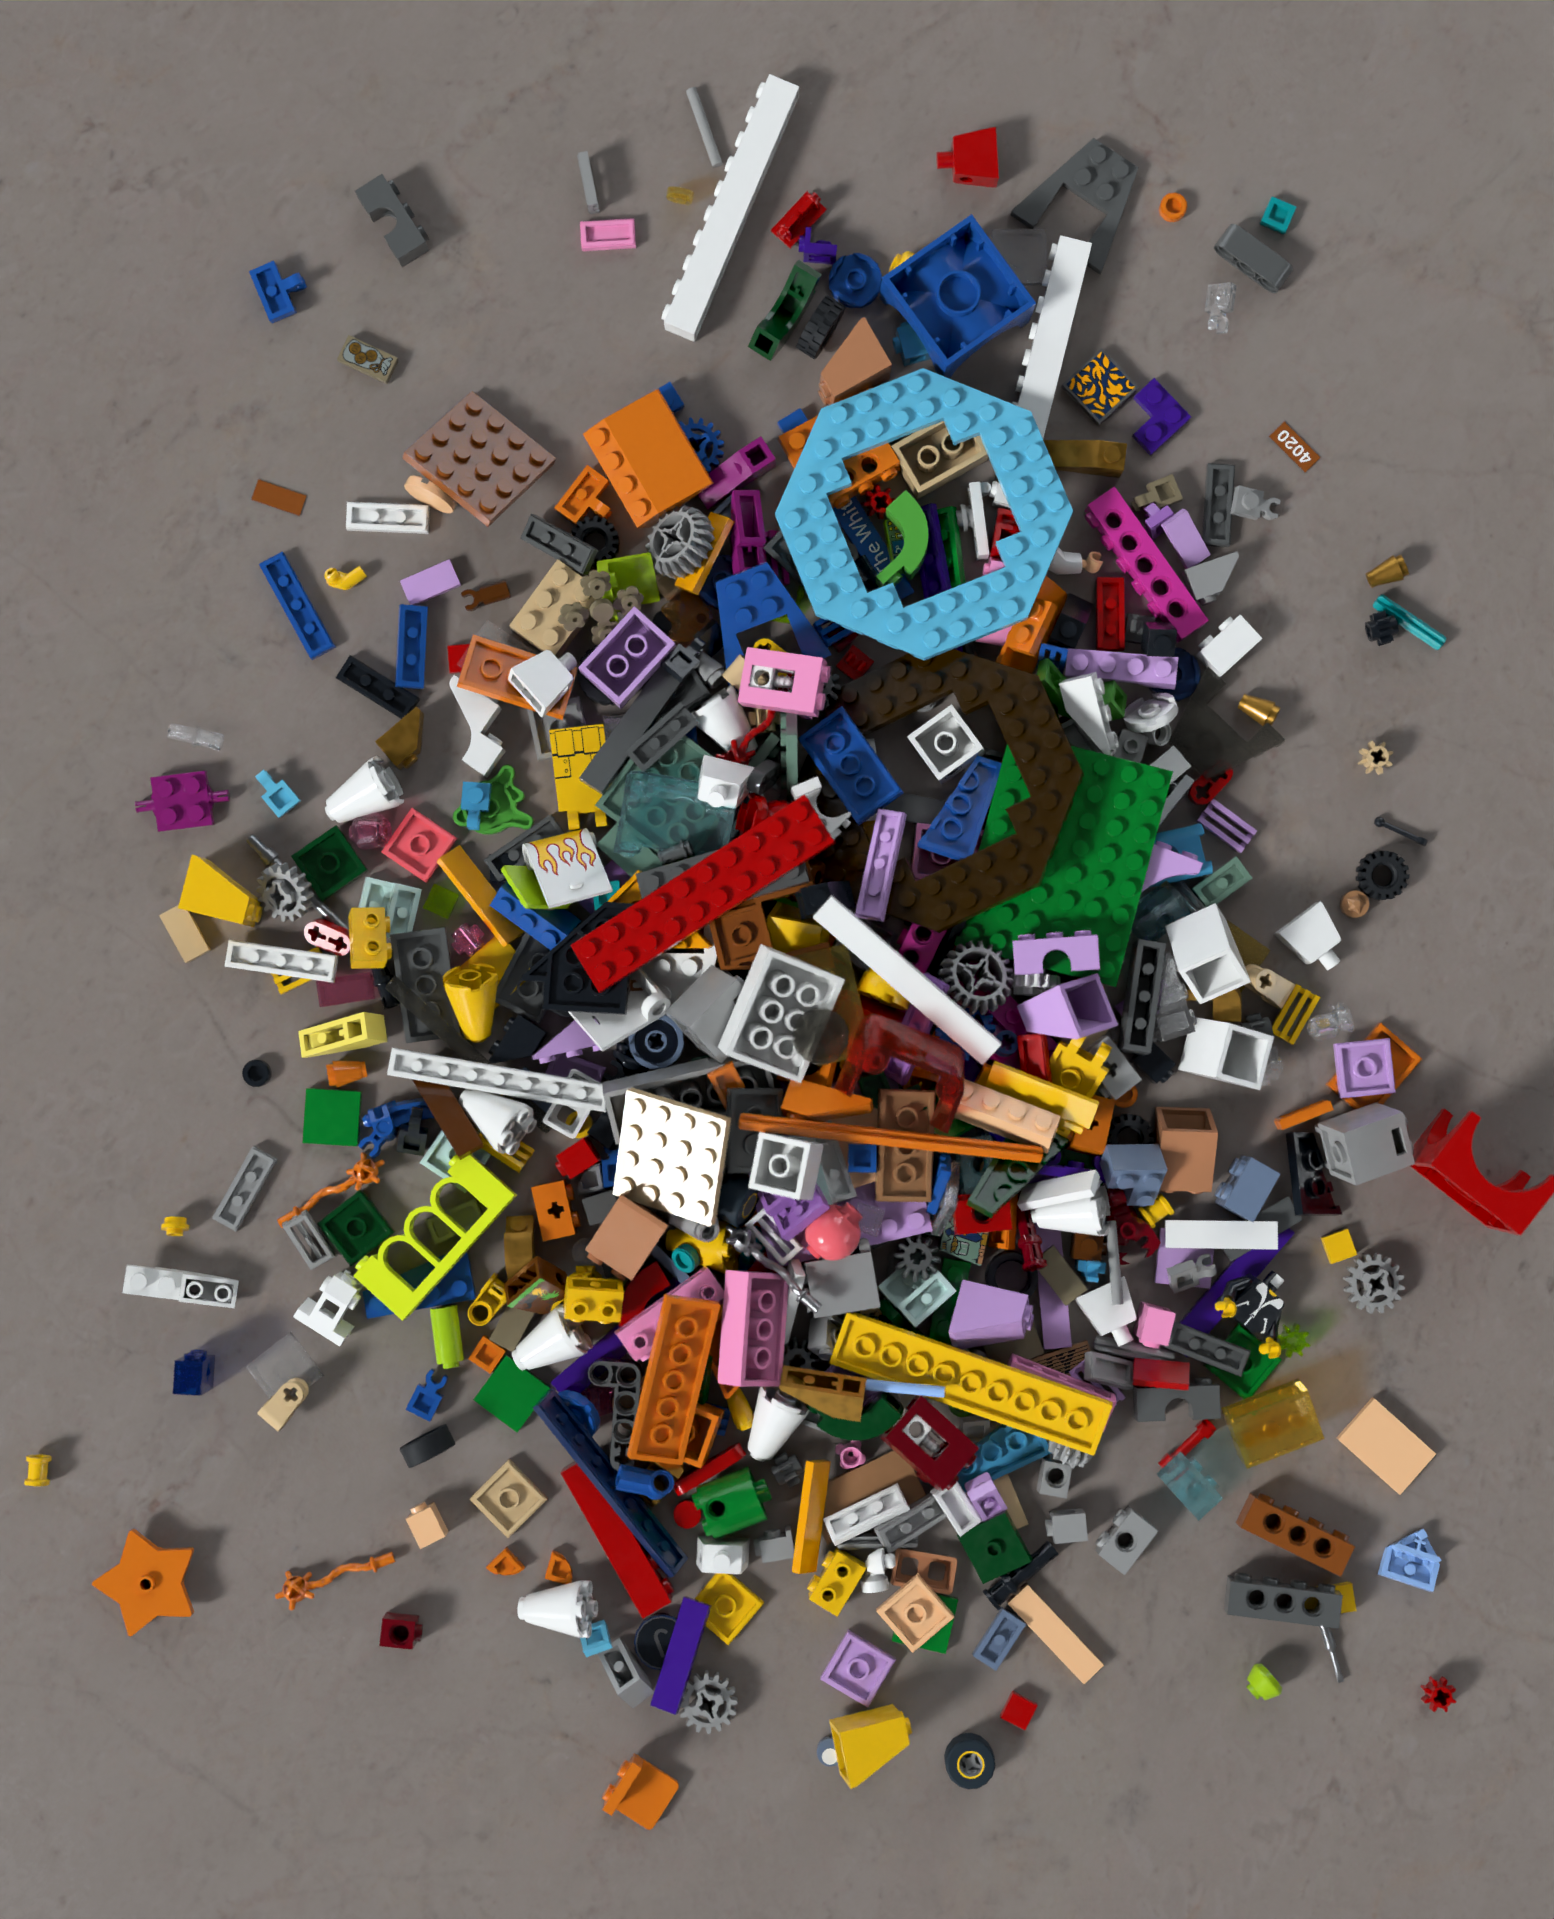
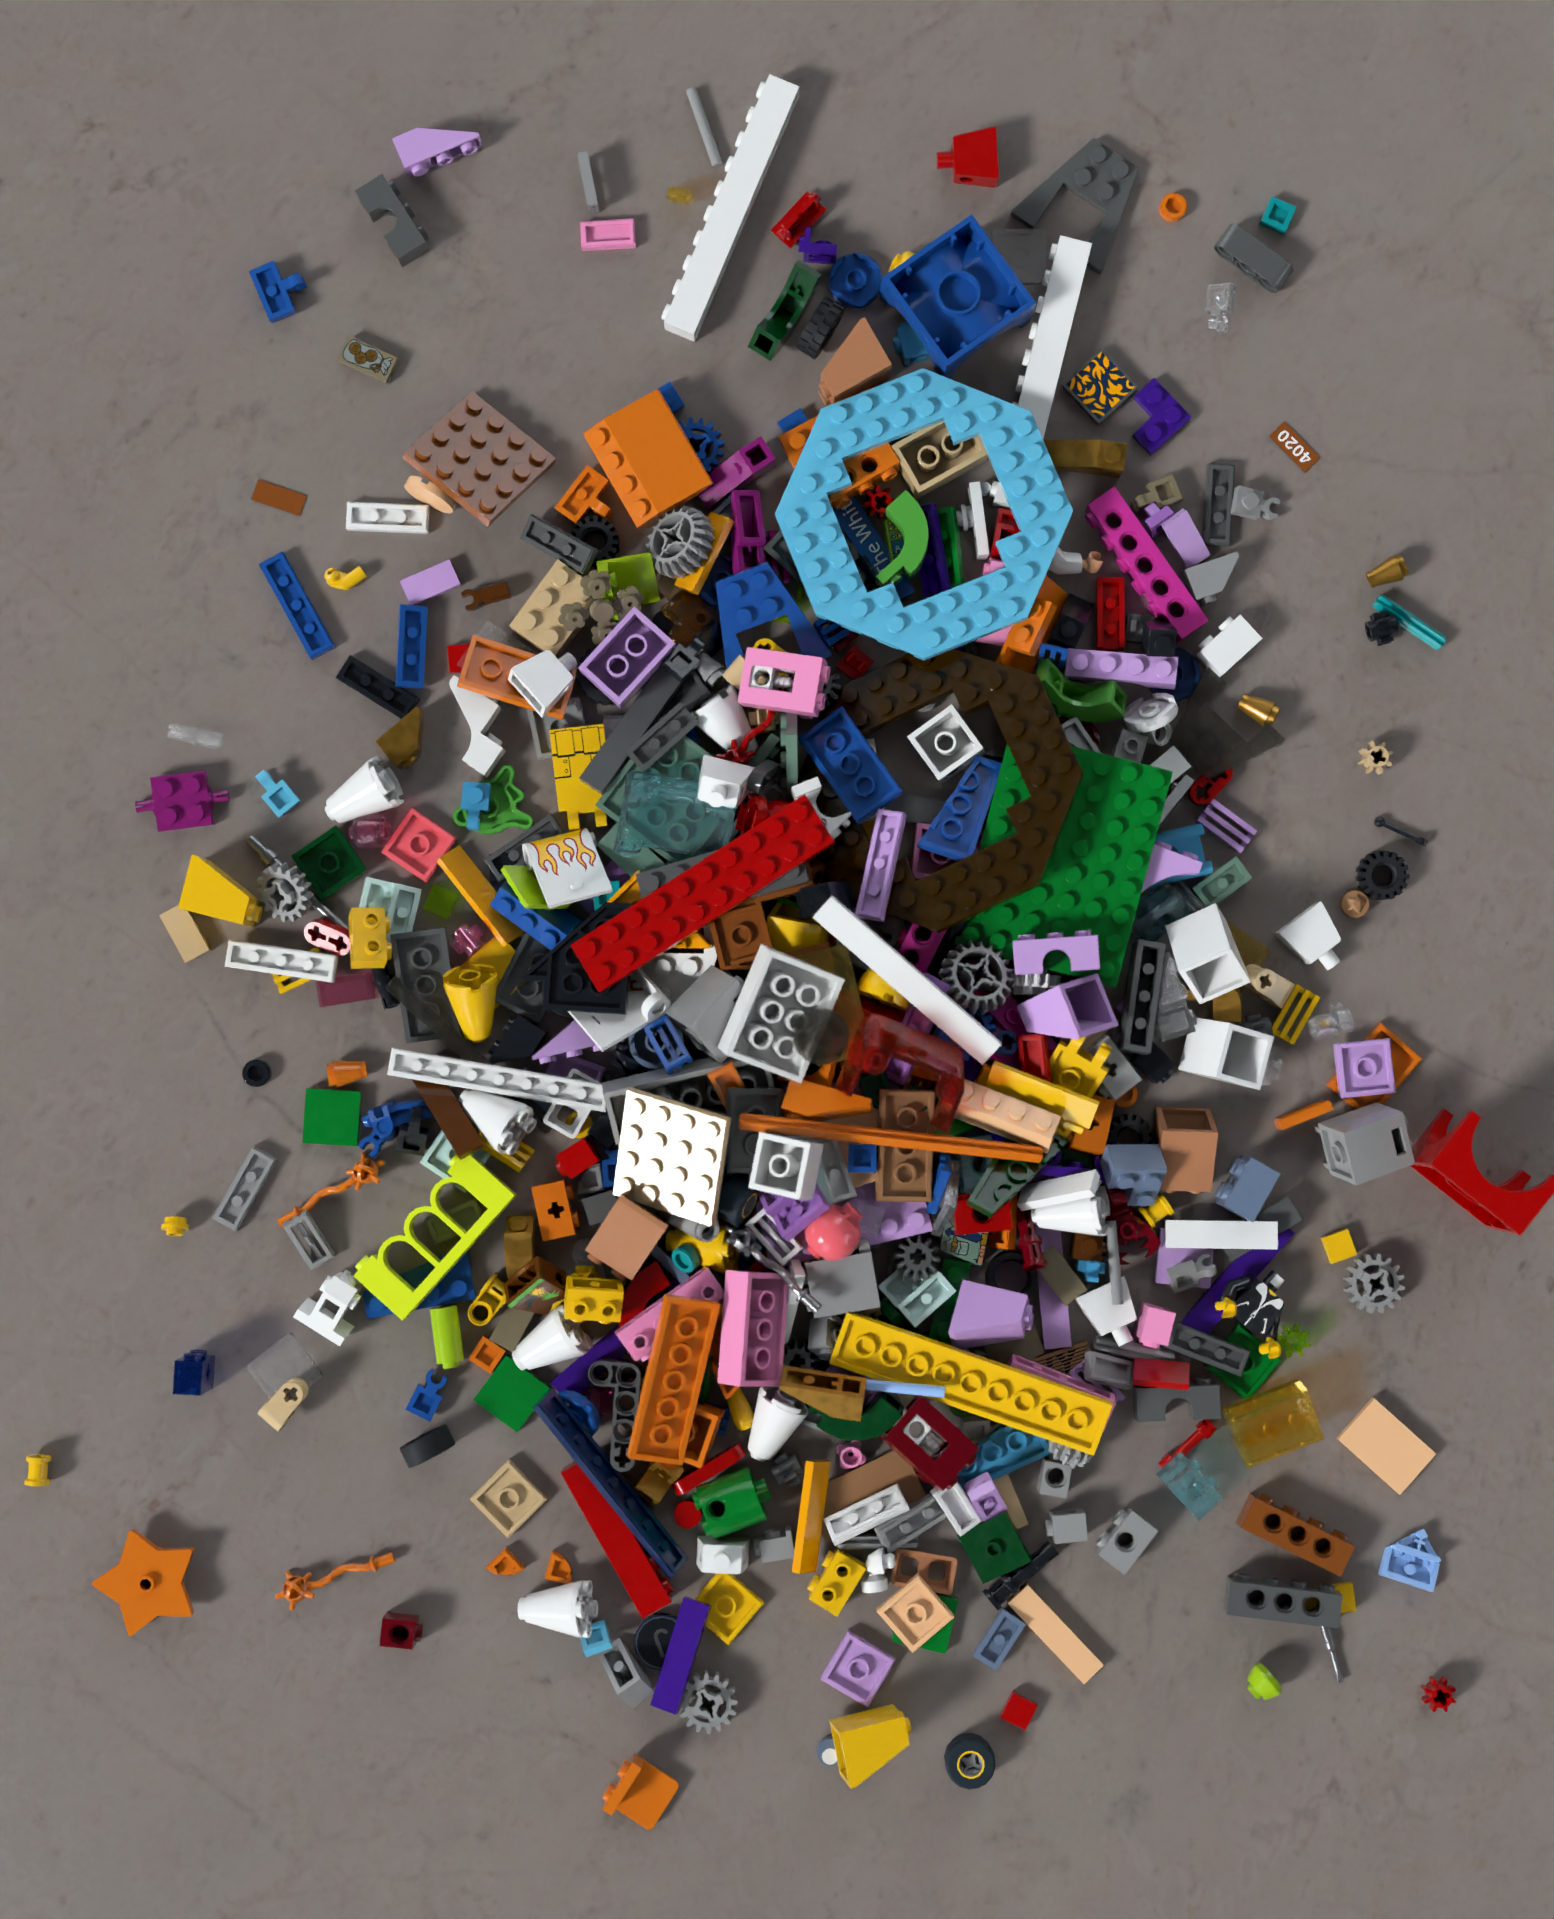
white slope [122,1264,239,1308] -> none
light yellow slope [298,1012,387,1058] -> none
dark green plate [317,1189,395,1266] -> none
light nougat brick [406,1502,449,1549] -> none
blue piece [615,1464,674,1500] -> none
dark grey pin [658,839,695,866] -> none
white slope [1059,672,1118,756] -> none
black wing [1286,1132,1342,1216] -> none
none -> lavender slope [392,128,483,178]
none -> blue tile [643,1014,693,1074]

